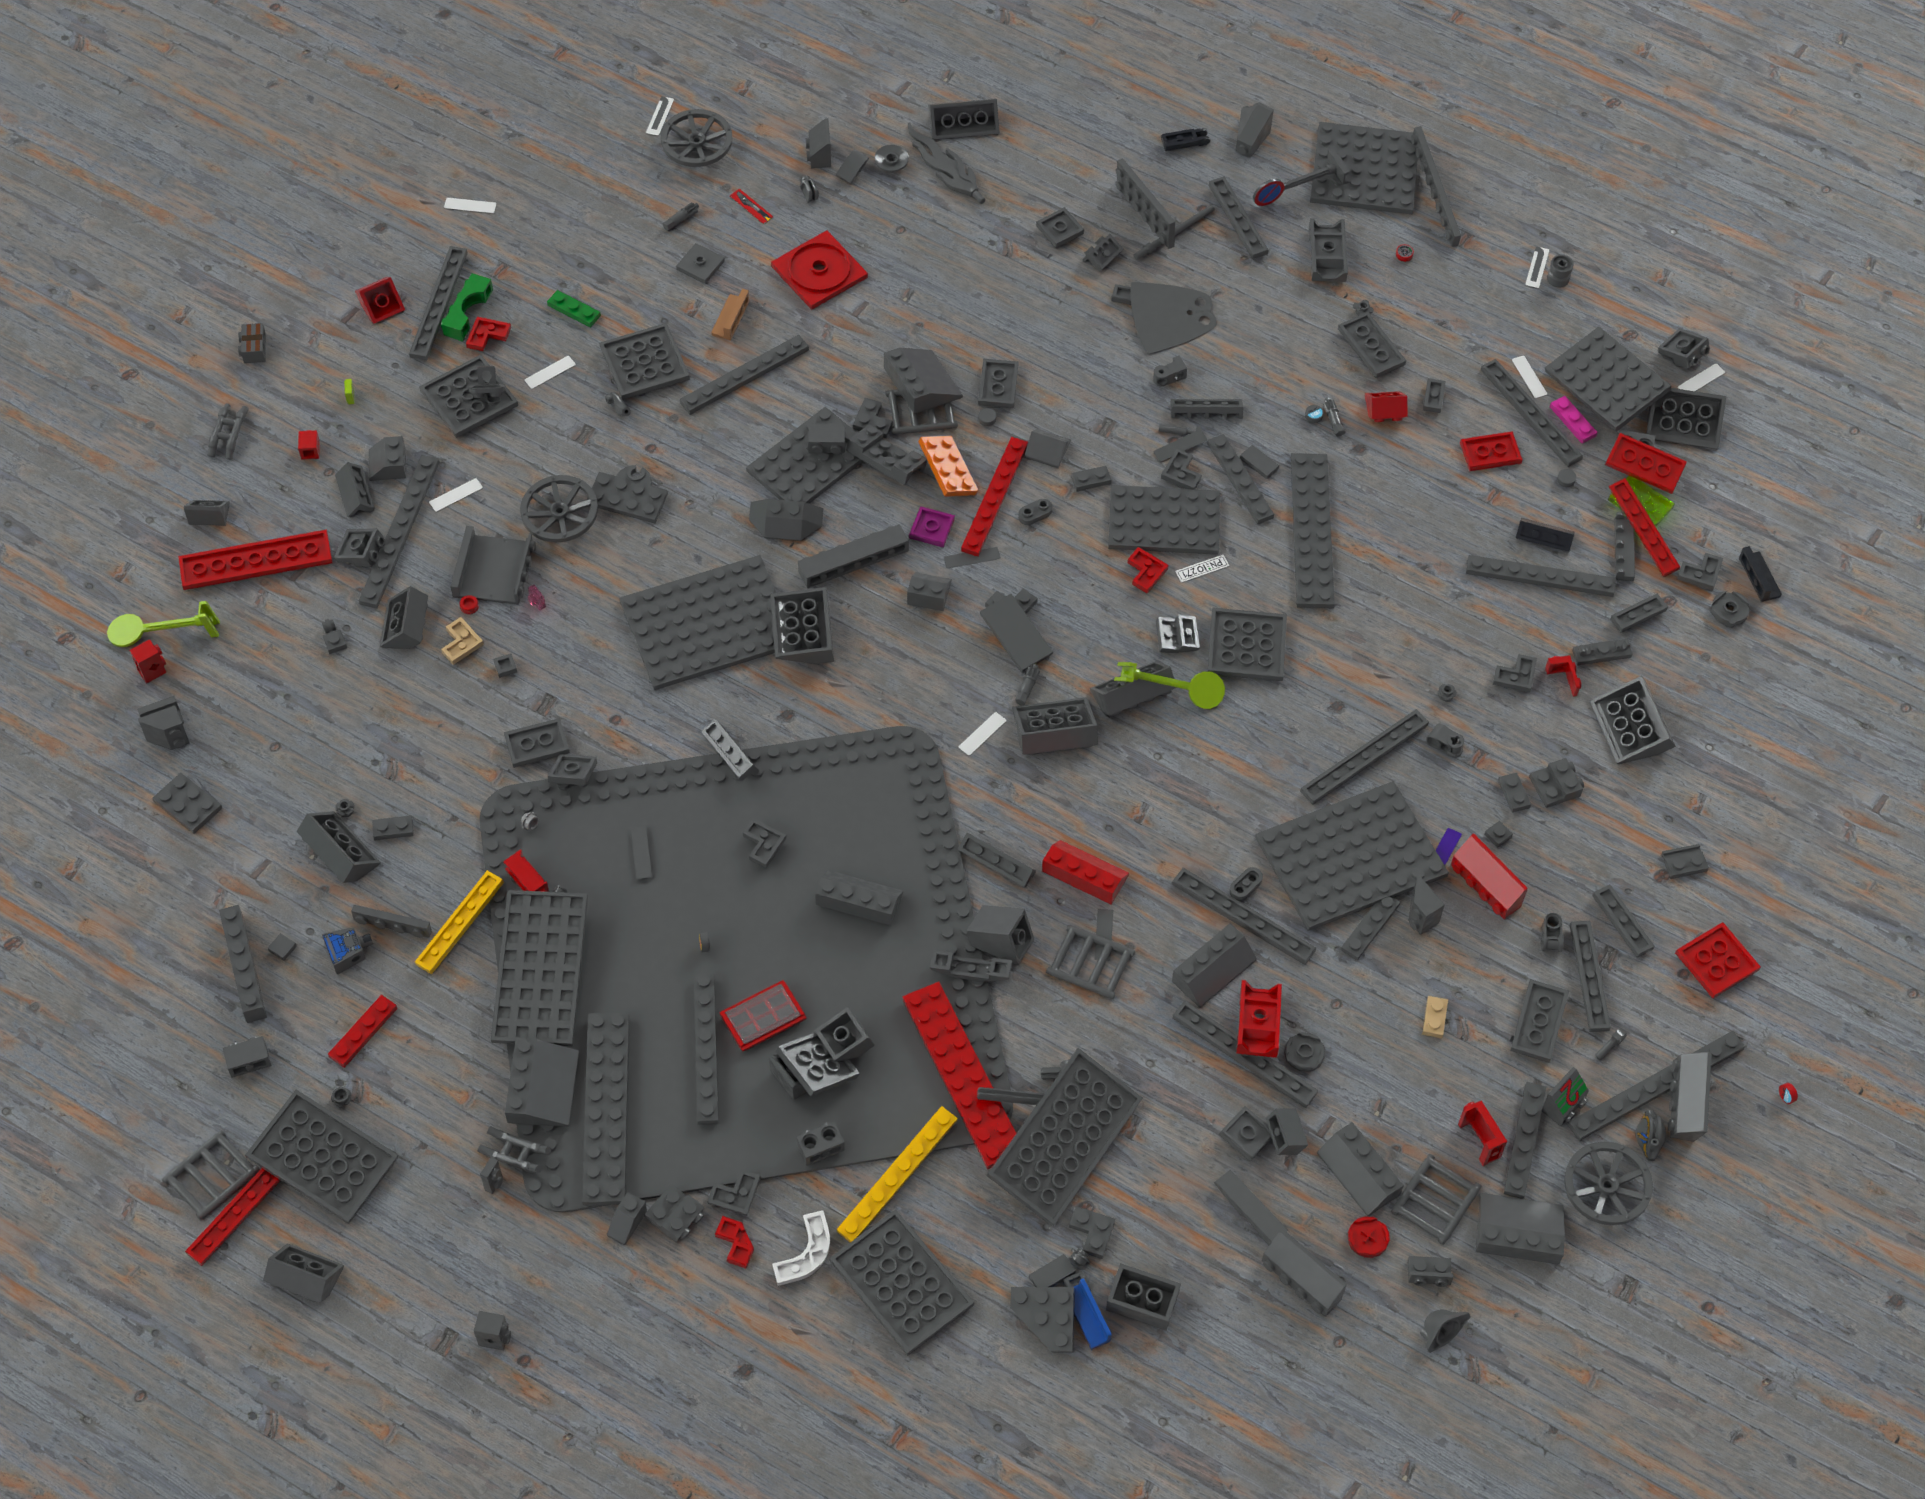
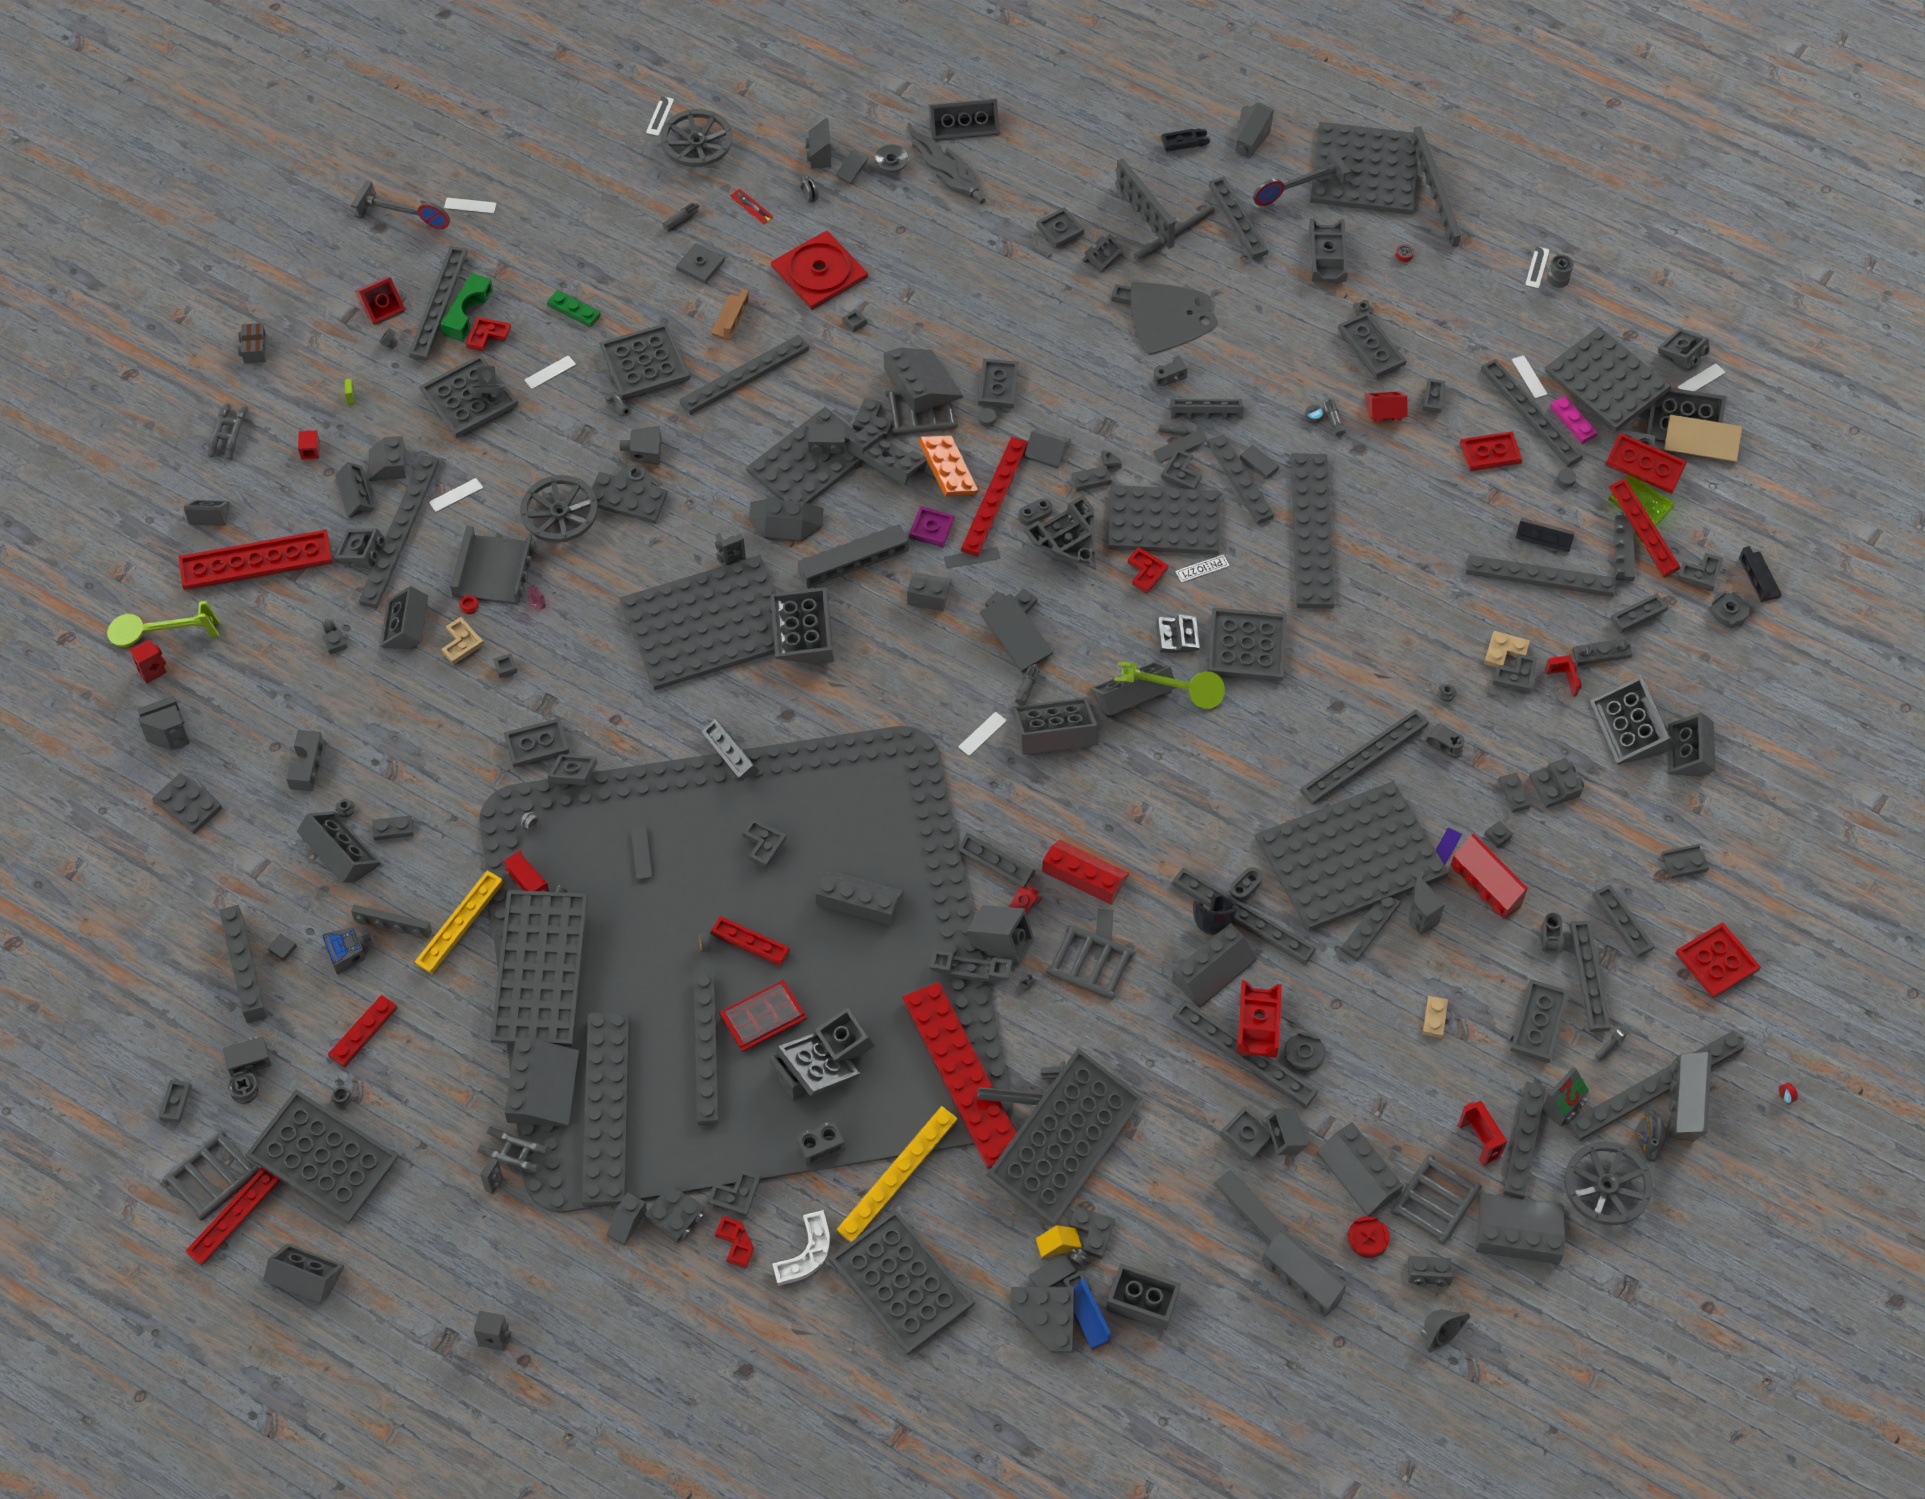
none -> dark grey plate [158,1080,191,1123]
none -> dark grey wheel [228,1071,259,1104]
none -> dark grey arch [286,730,326,791]
none -> dark grey piece [351,180,450,229]
none -> dark grey tile [379,328,398,347]
none -> dark grey torso [620,426,661,465]
none -> red tile [710,916,790,967]
none -> dark grey bracket [715,533,746,566]
none -> dark grey tile [842,309,867,332]
none -> red bracket [1009,885,1042,915]
none -> dark grey rock [1019,975,1035,990]
none -> dark grey wedge [1023,495,1096,570]
none -> yellow slope [1036,1225,1082,1259]
none -> dark grey tile [1101,451,1122,469]
none -> black hair [1193,893,1238,935]
none -> tan plate [1484,631,1530,668]
none -> tan tile [1664,415,1742,462]
none -> dark grey slope [1668,712,1716,777]

